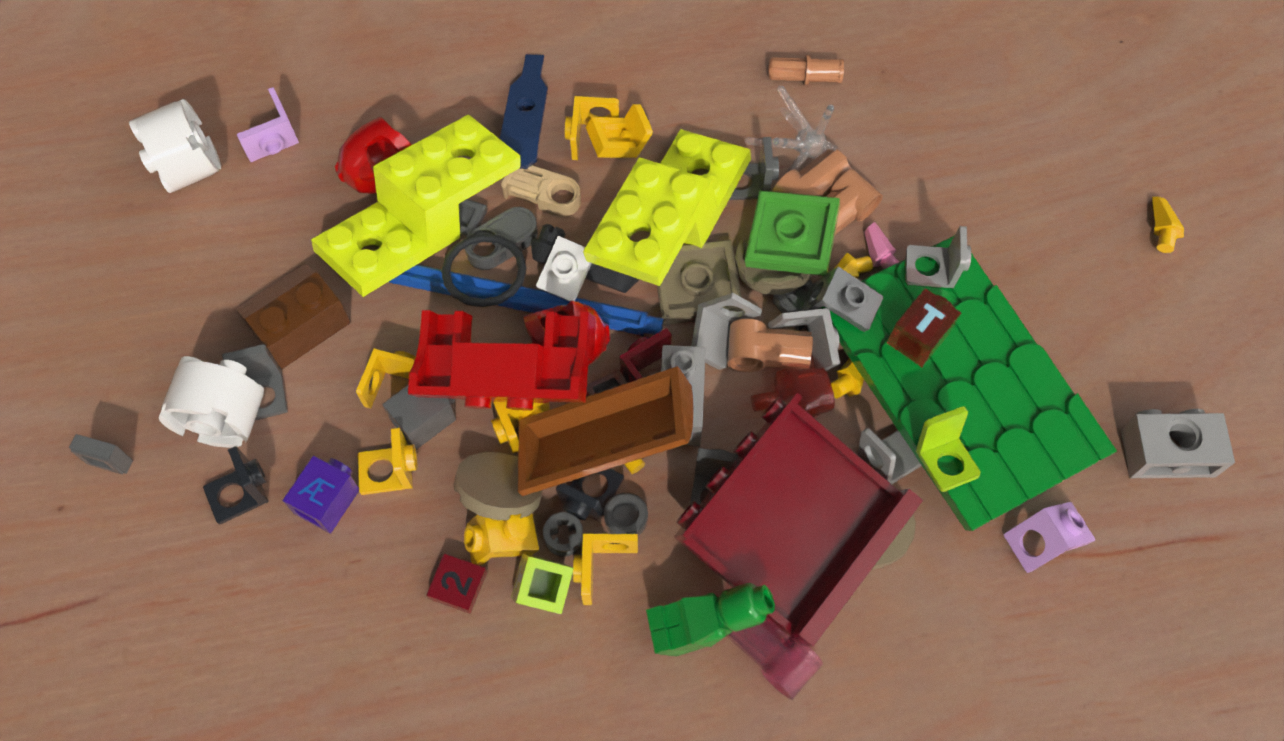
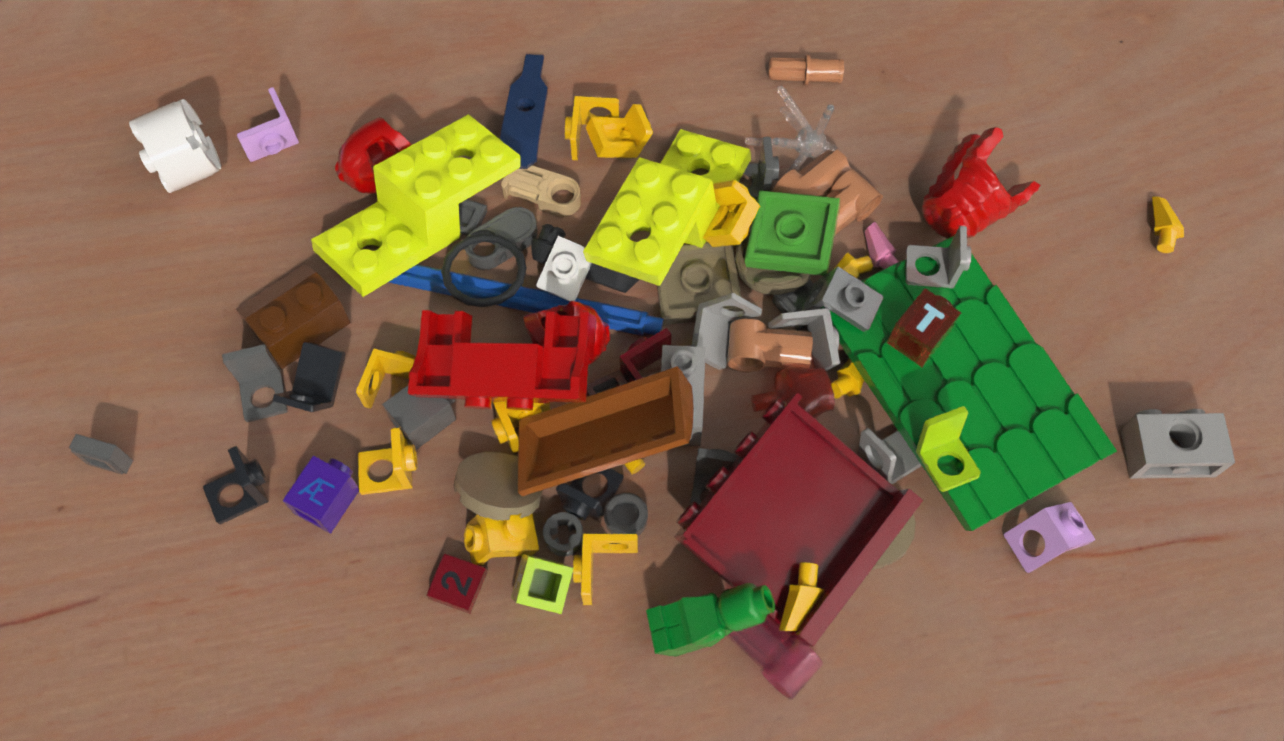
white brick [159,356,264,448] -> none
none -> black bracket [273,342,345,412]
none -> yellow bracket [703,180,760,247]
none -> yellow bar [779,562,824,631]
none -> red hair [922,127,1041,239]

